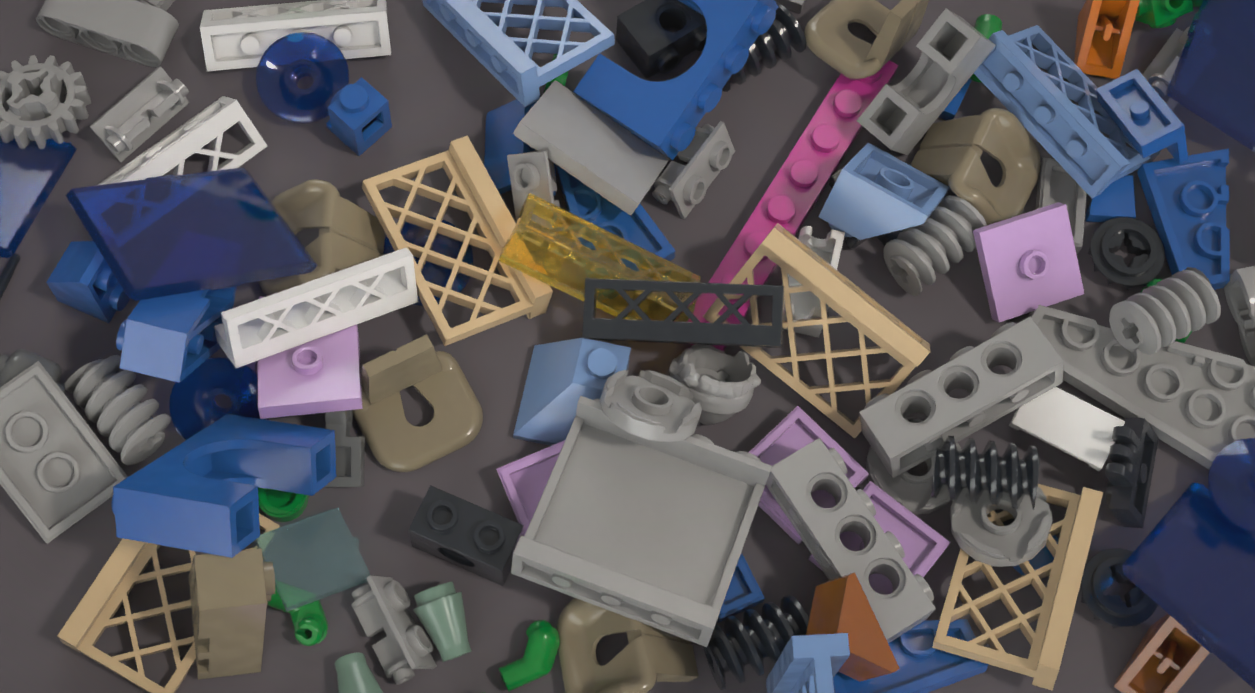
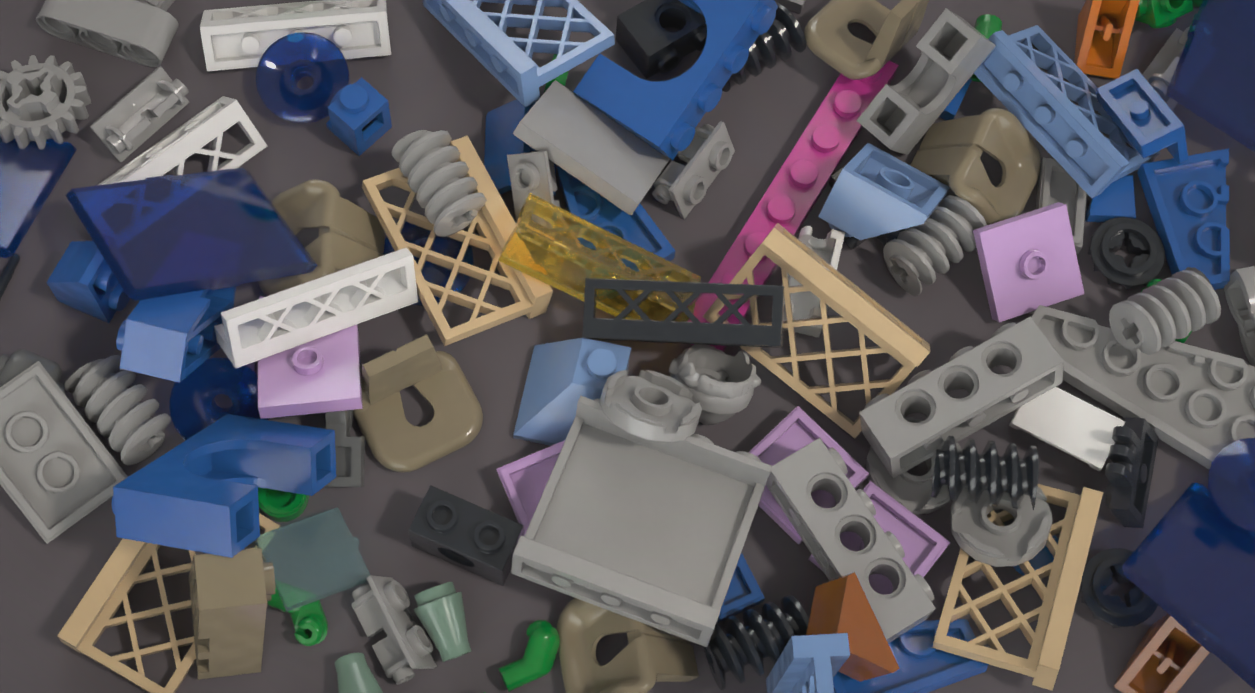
none -> light grey piece [392,130,487,237]

